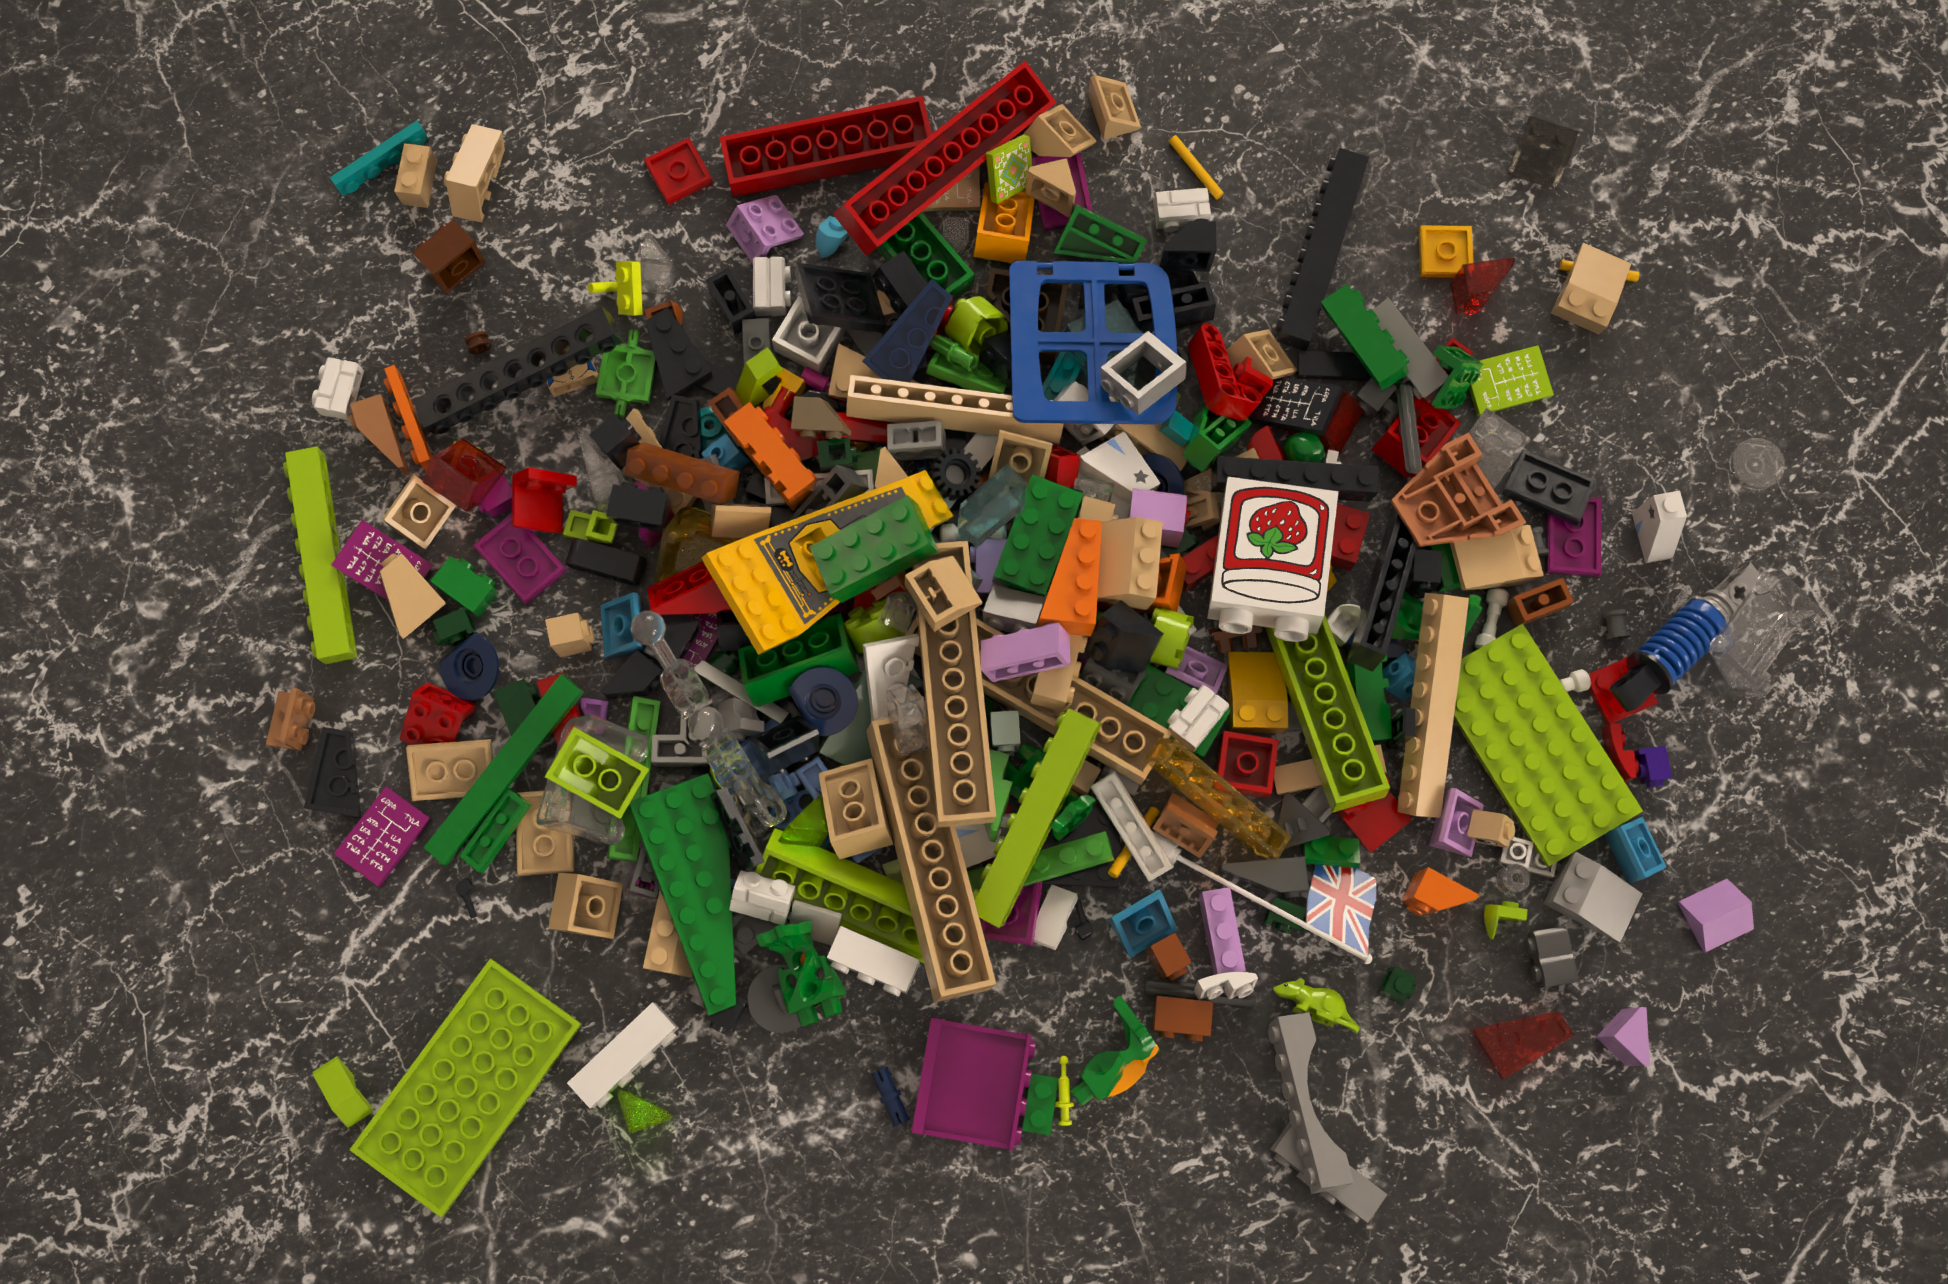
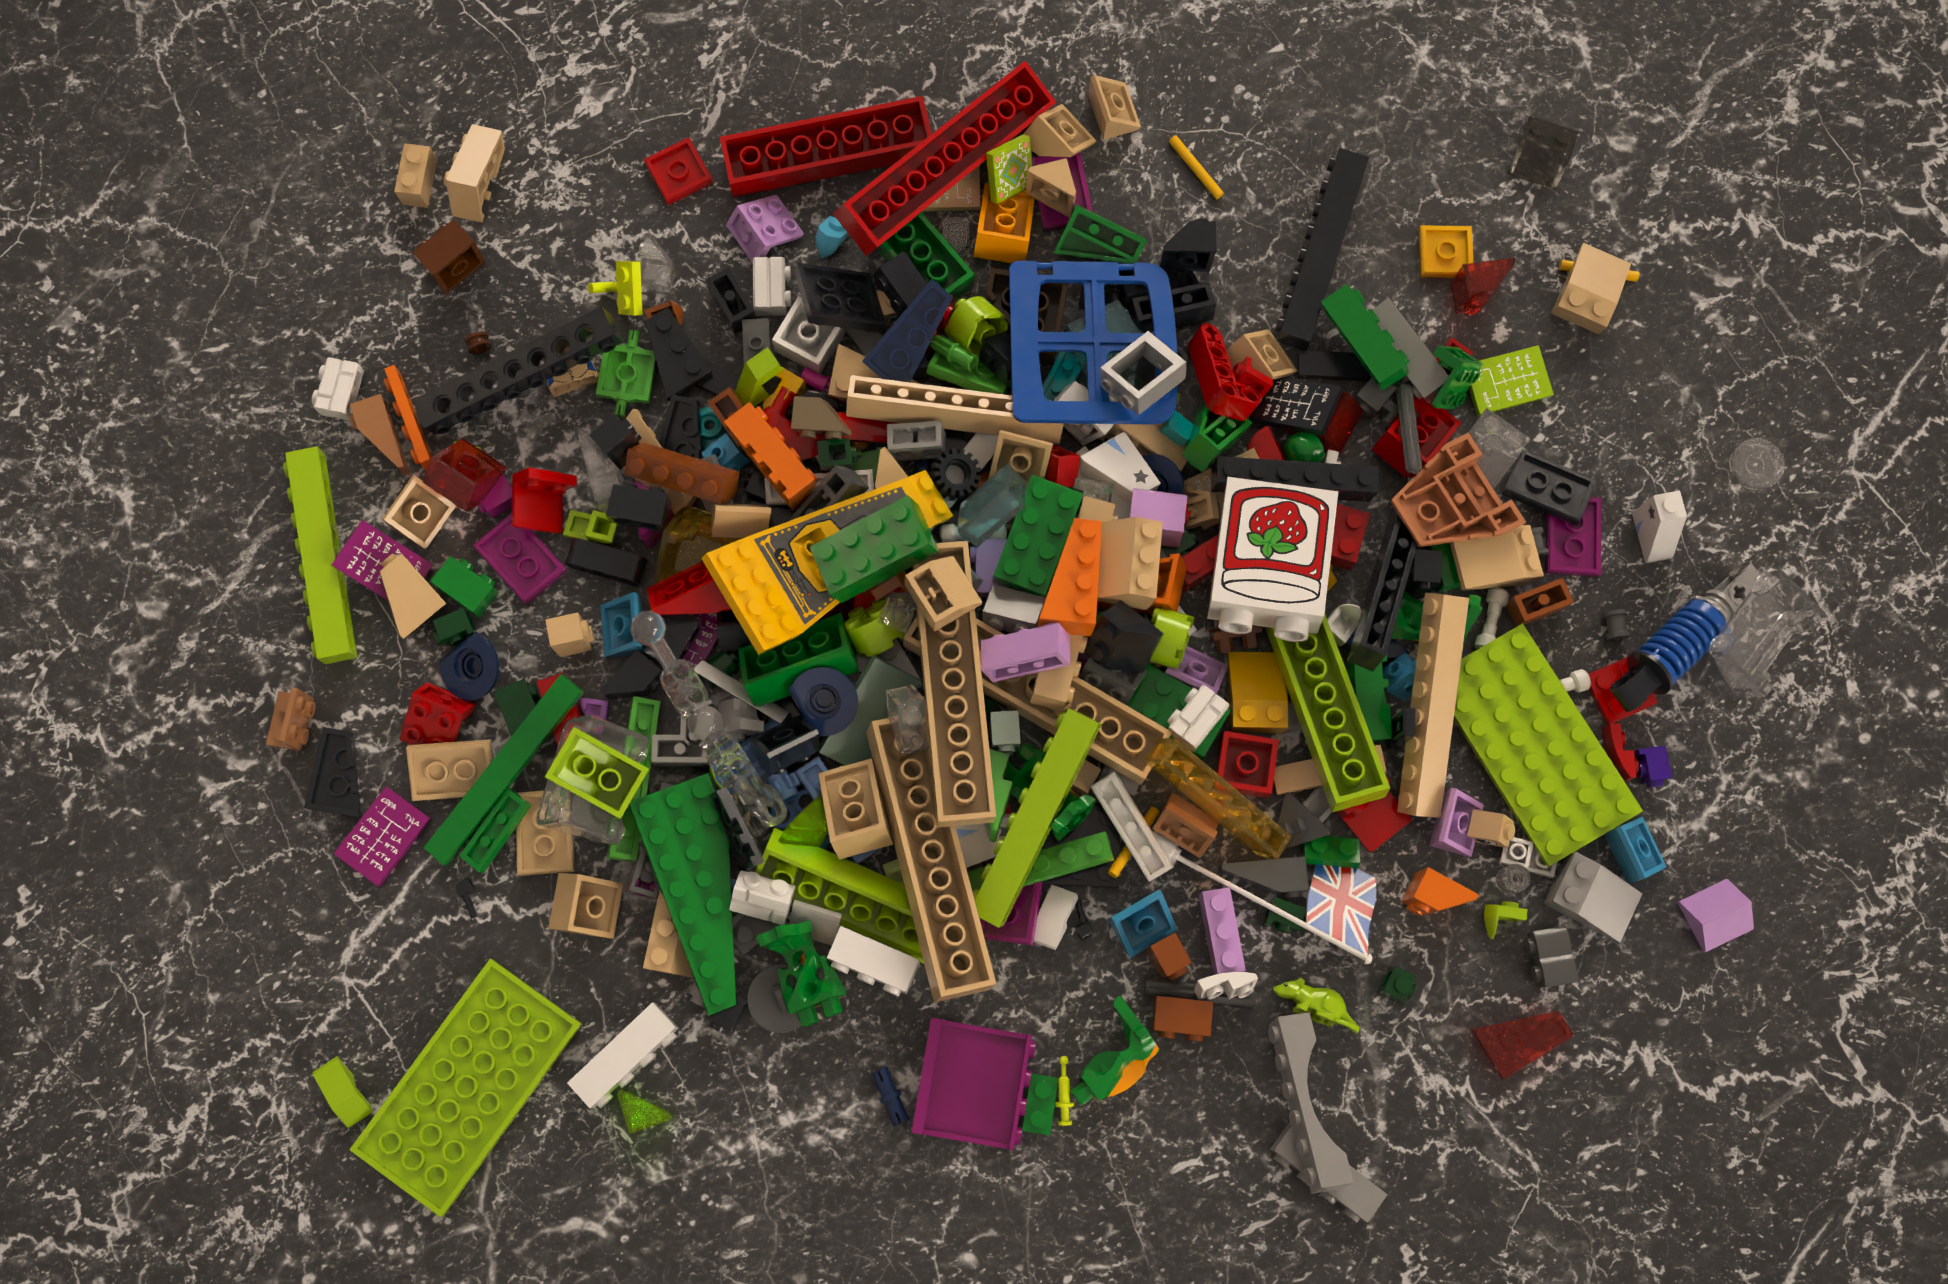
teal plate [330,121,429,196] -> none
white wing [863,634,920,722] -> none
white brick [1153,188,1211,232] -> none
lavender slope [1596,1007,1650,1066] -> none

